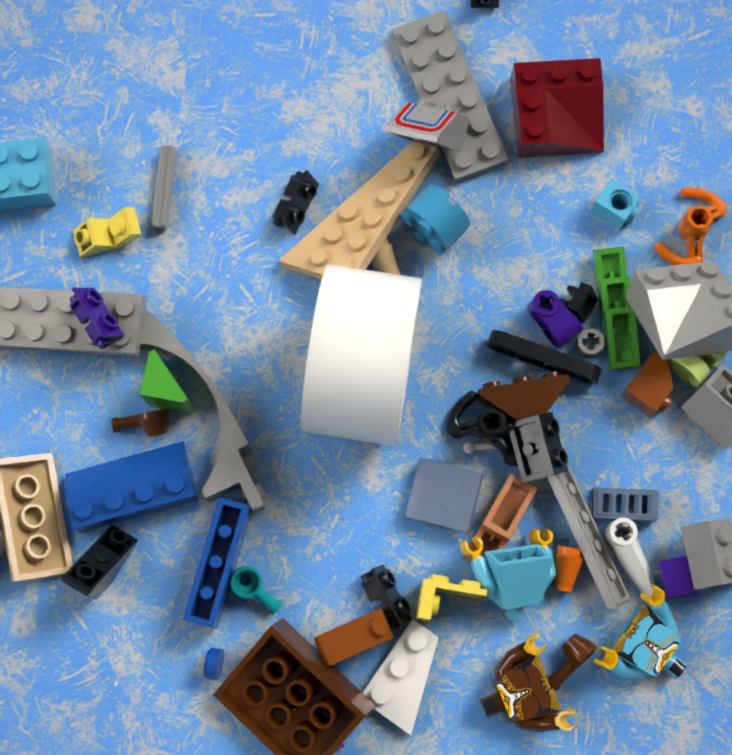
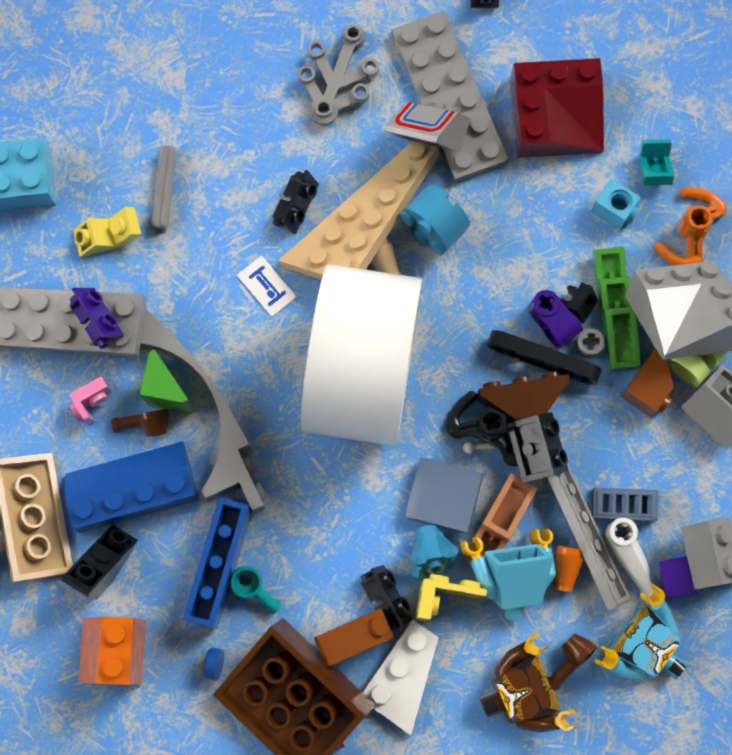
none -> bright pink bracket [69,376,112,425]
none -> orange slope [78,616,146,685]
none -> white sticker [237,256,297,316]
none -> light grey plant [298,25,379,125]
none -> dark azure rock [410,525,459,582]
none -> teal bracket [638,139,674,185]

